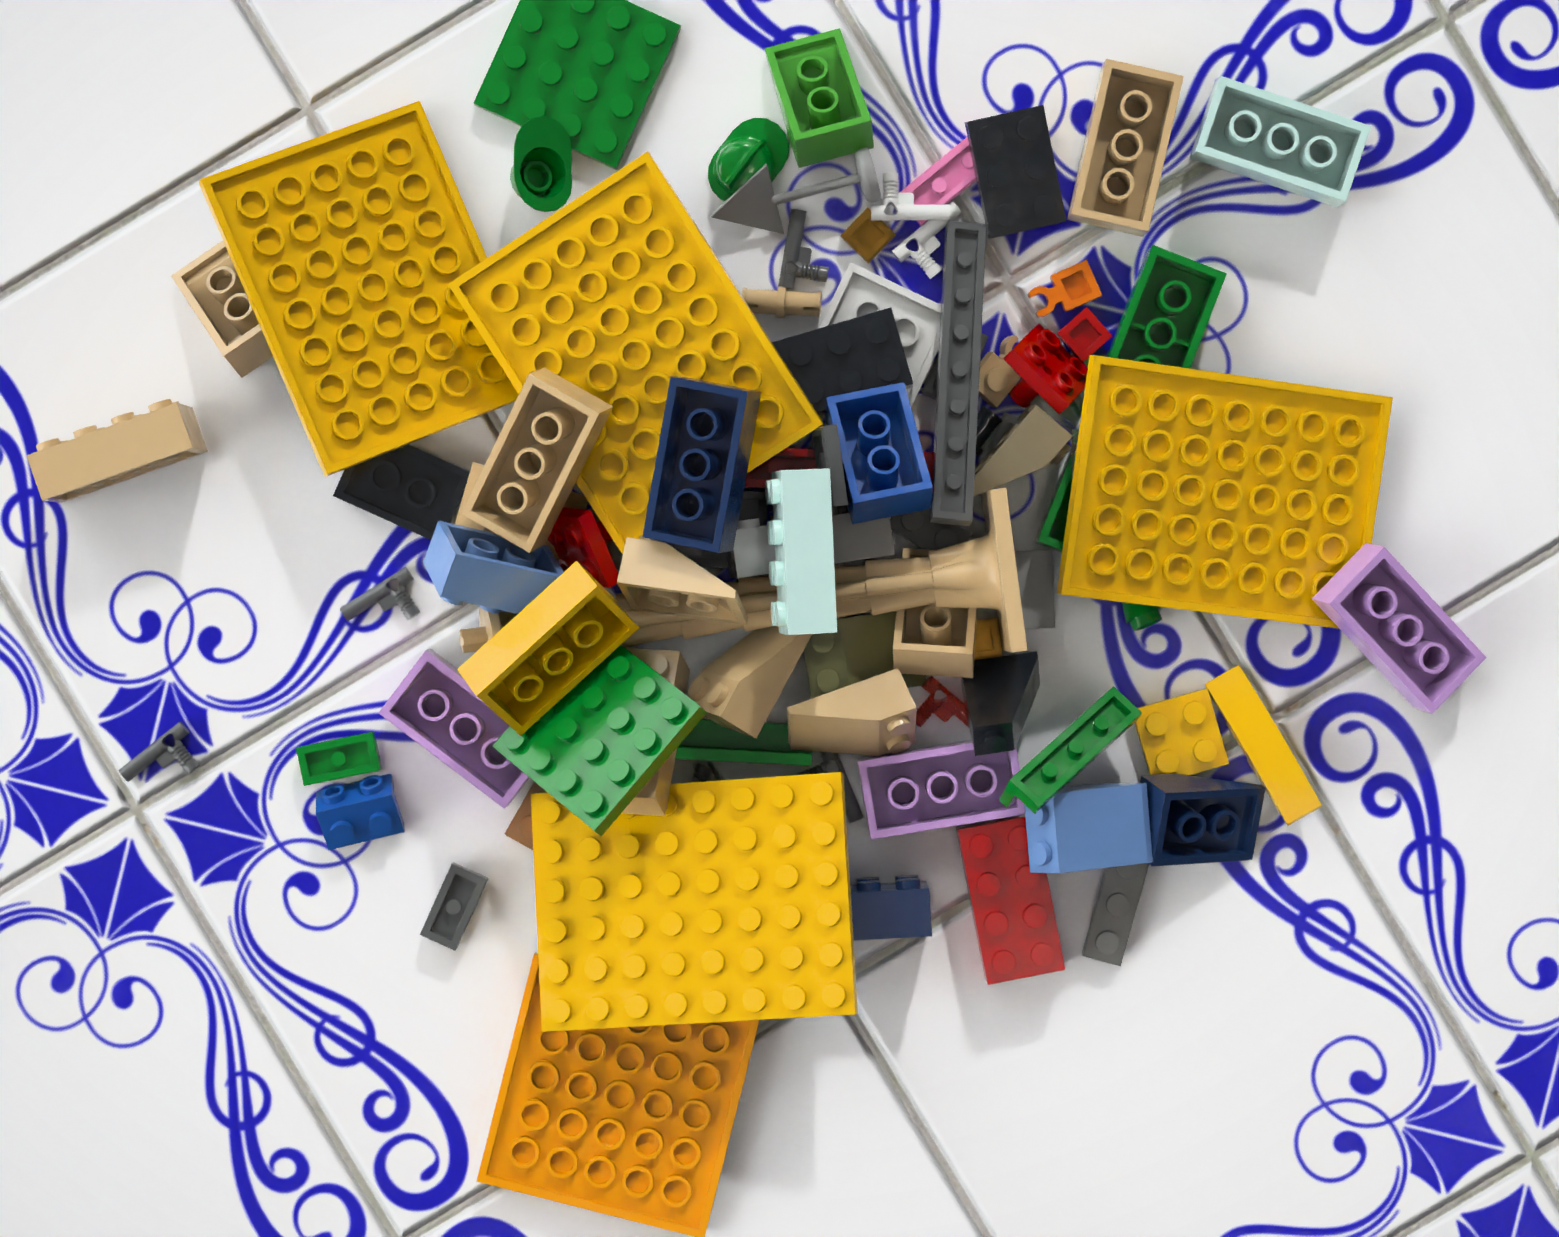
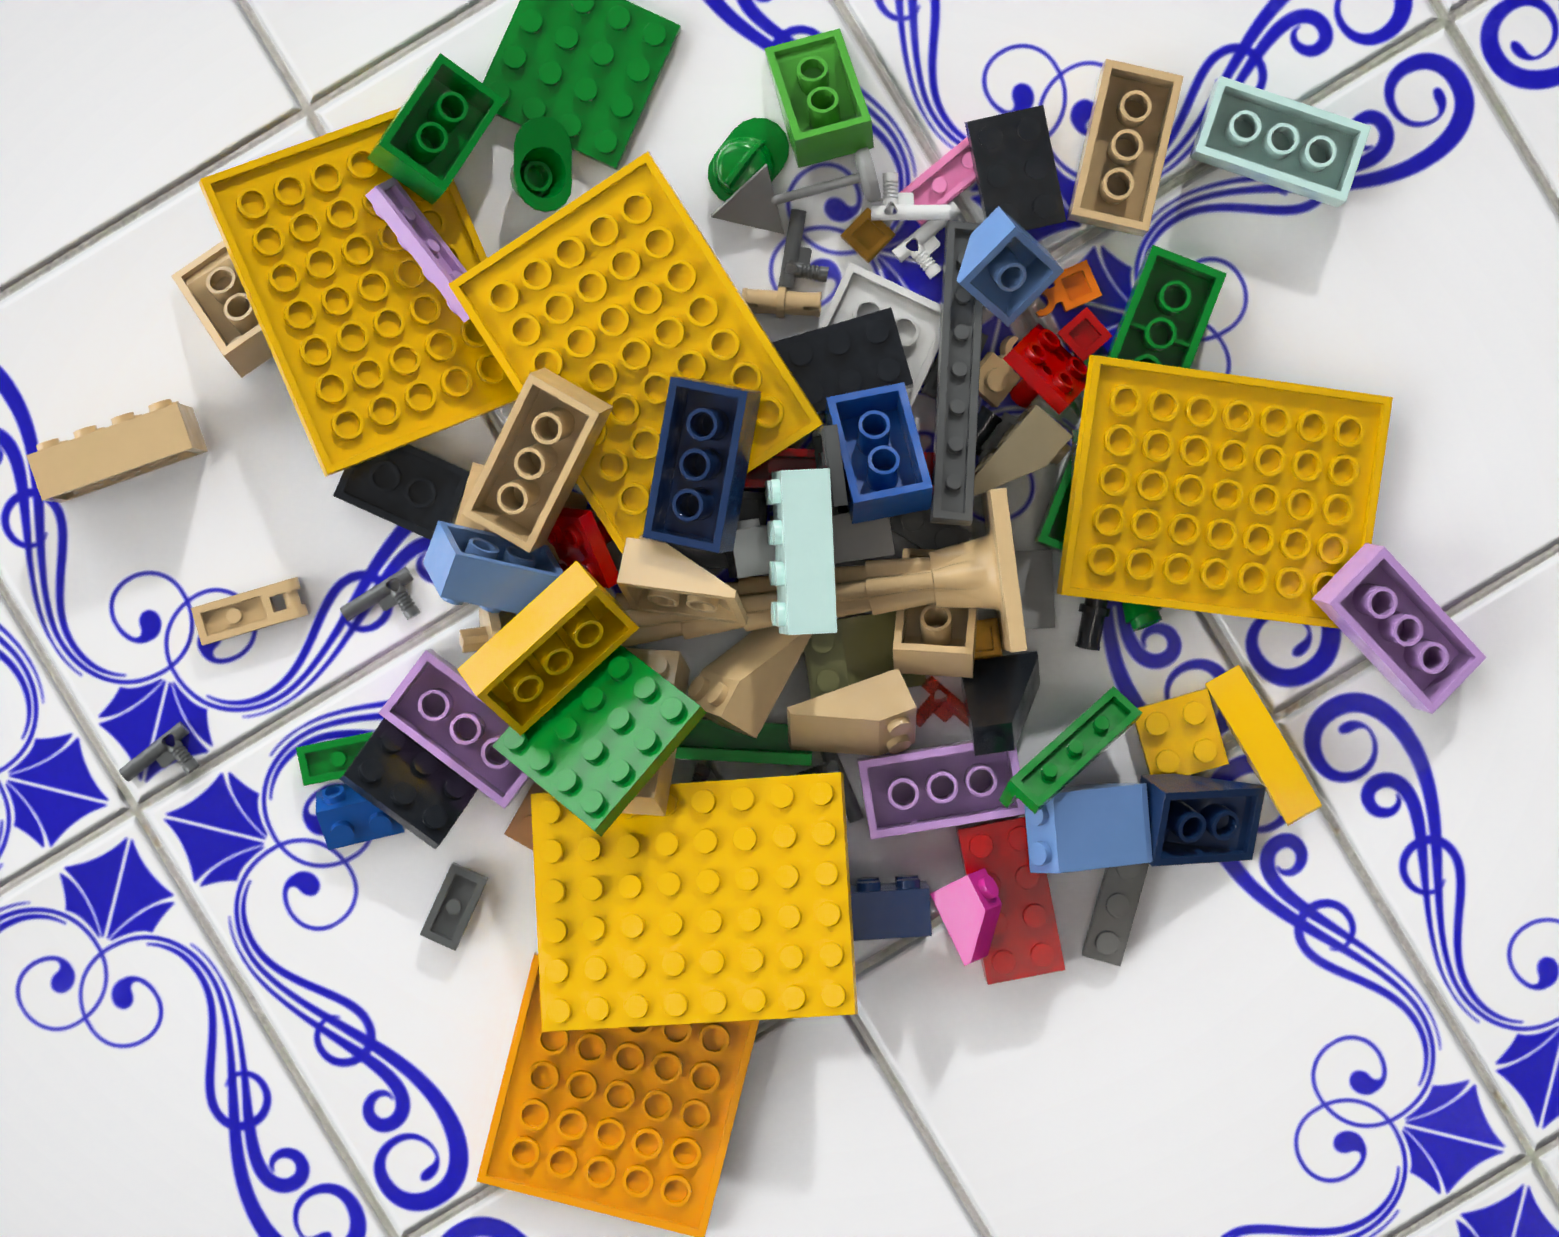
none -> tan plate [191,577,309,646]
none -> black plate [339,718,478,849]
none -> lavender plate [365,177,470,322]
none -> green brick [367,53,505,205]
none -> slope [930,868,1002,966]
none -> medium blue slope [957,206,1064,327]
none -> black pin [1075,598,1111,651]

